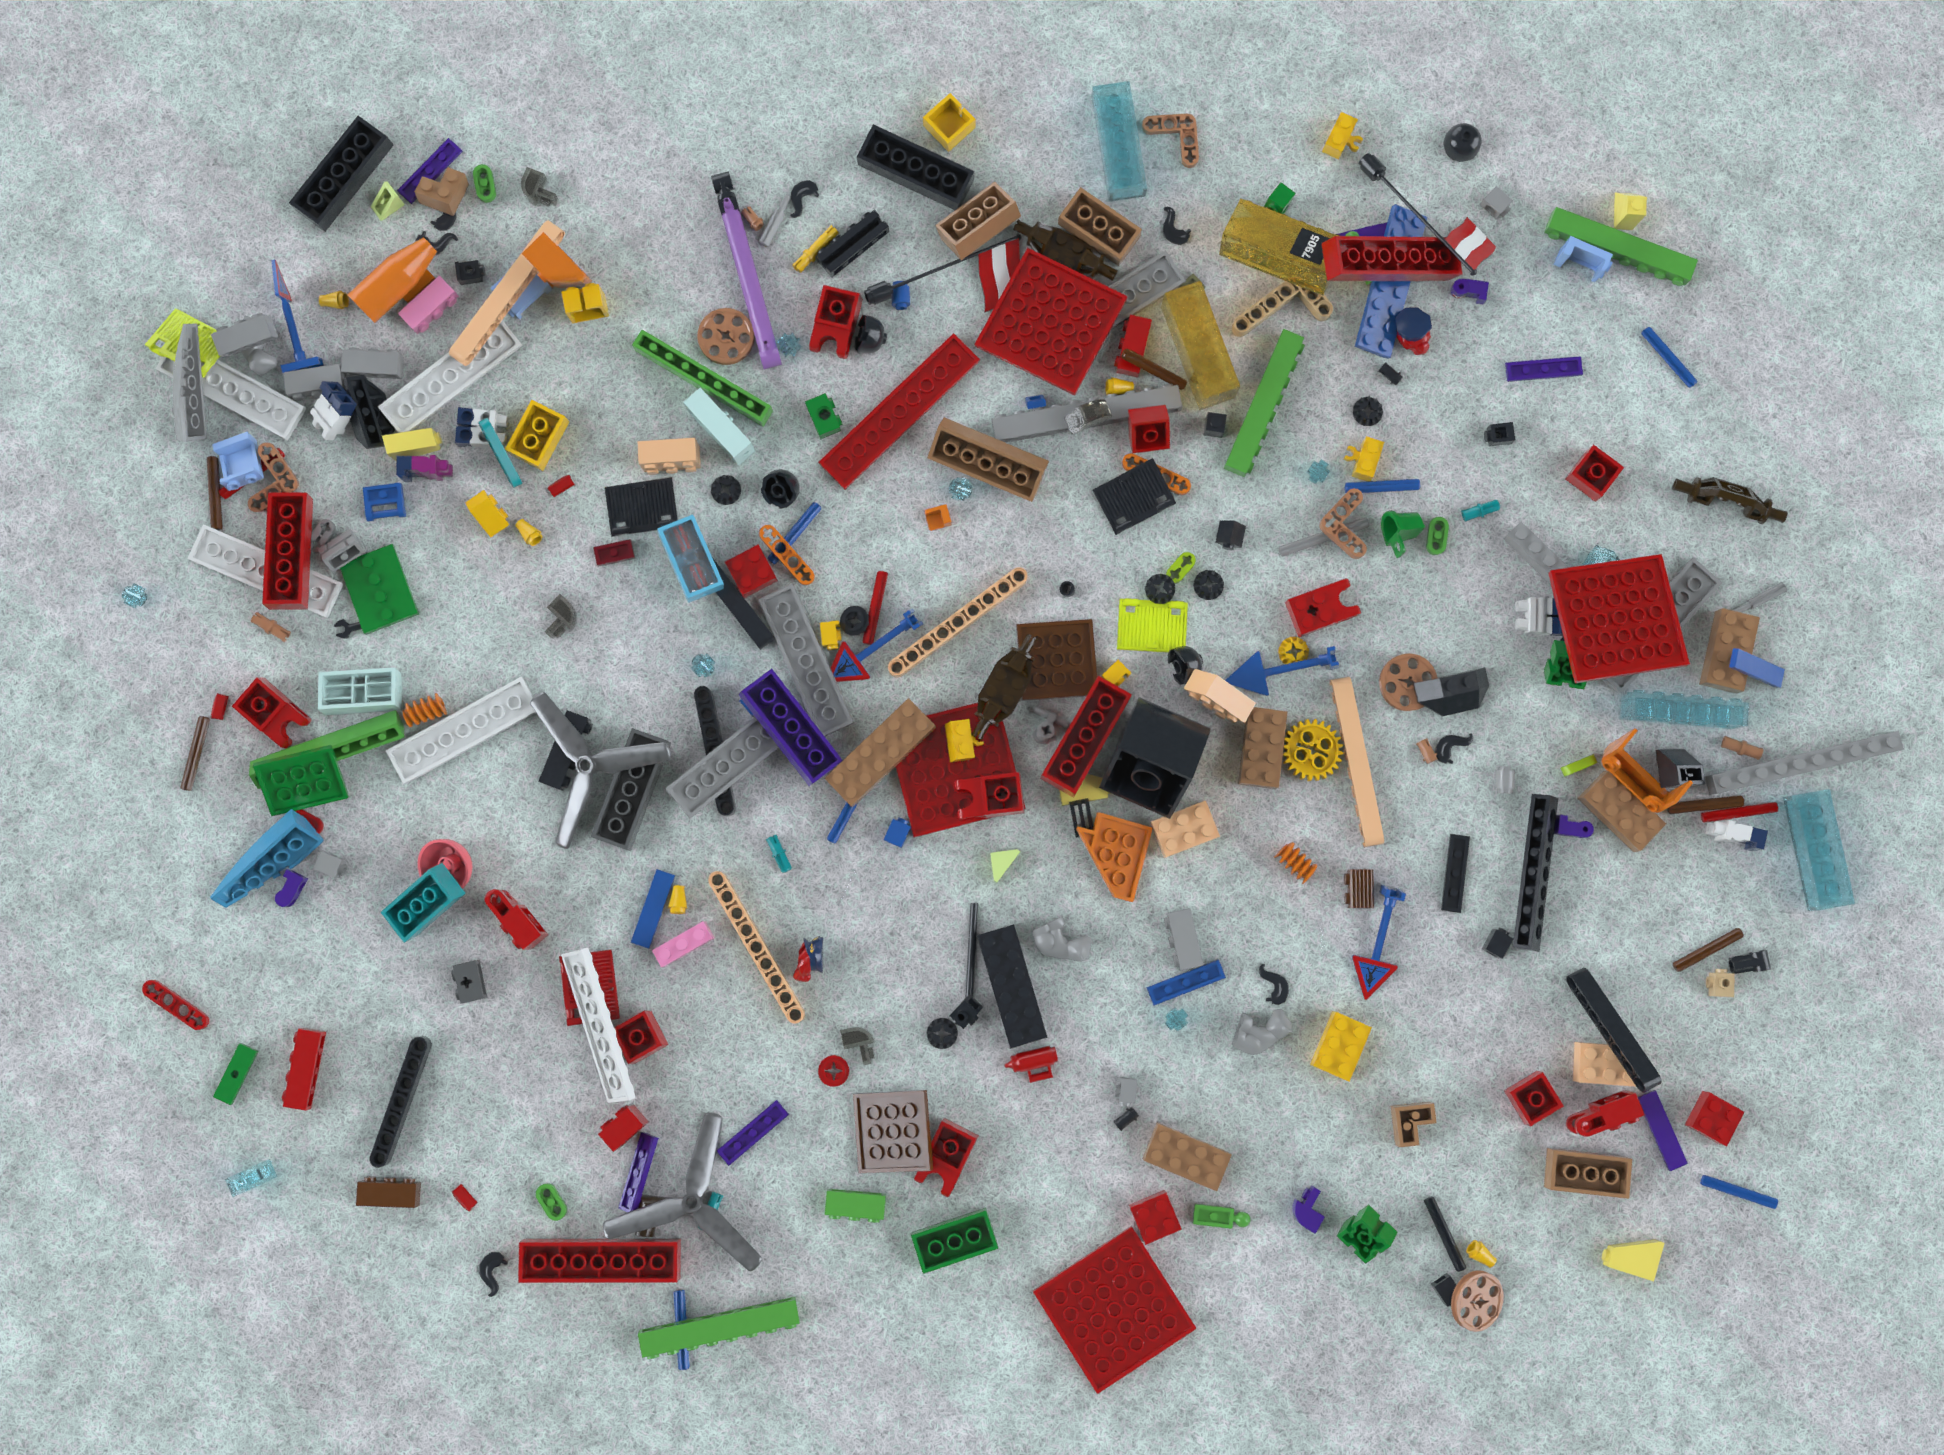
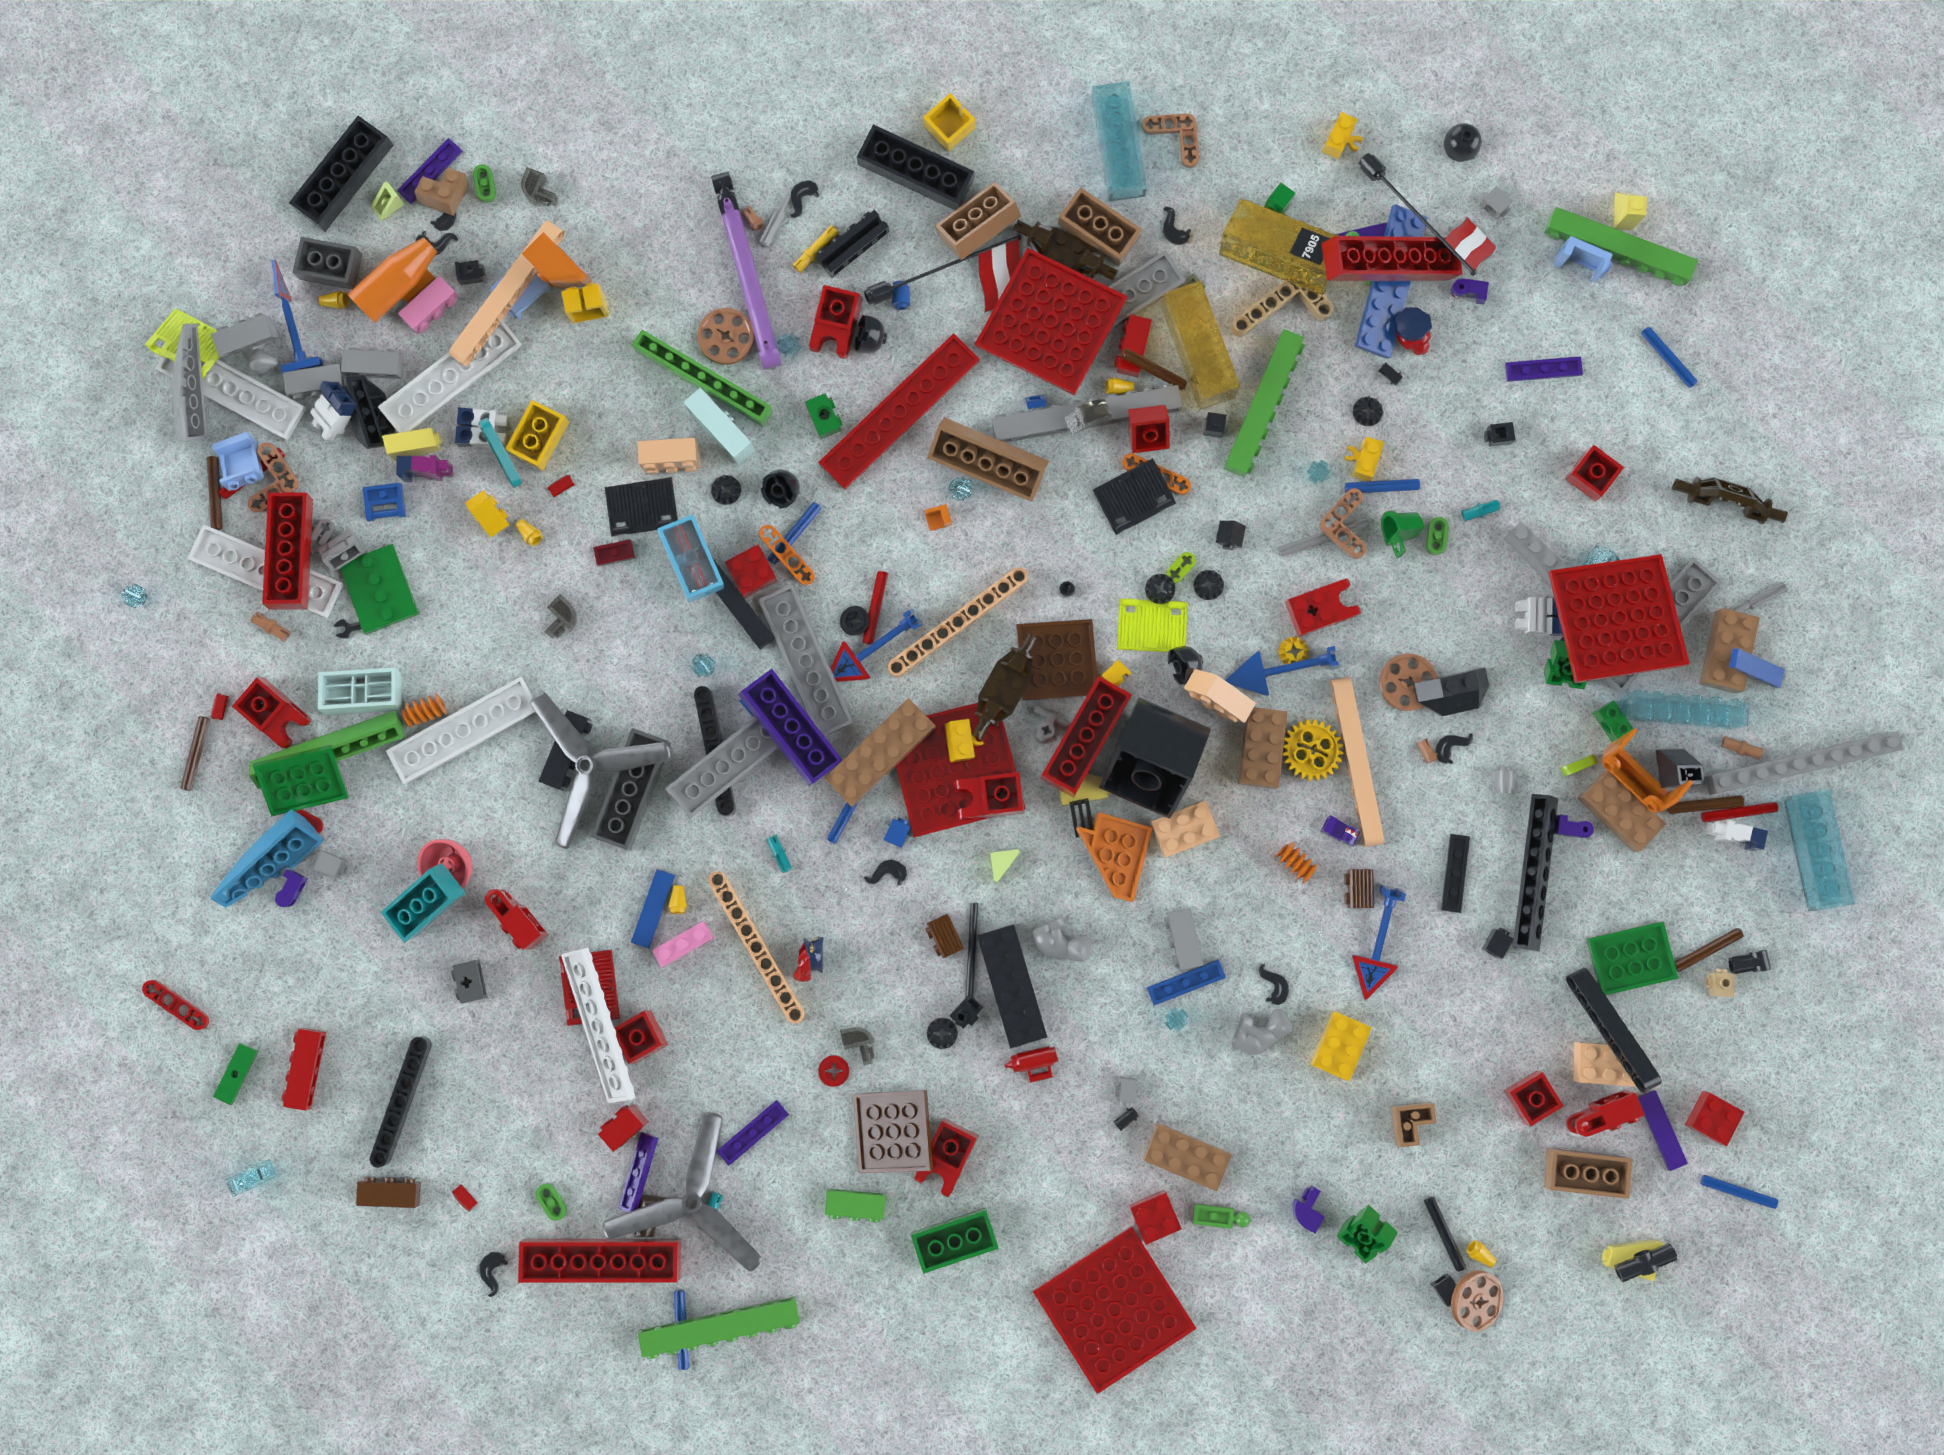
yellow brick [820,620,842,650] -> none
none -> dark grey brick [292,237,363,290]
none -> black piece [864,859,907,886]
none -> reddish brown brick [925,913,964,959]
none -> dark purple leg [1320,815,1360,847]
none -> green plate [1587,921,1679,995]
none -> green brick [1592,700,1634,742]
none -> black piece [1614,1243,1678,1282]

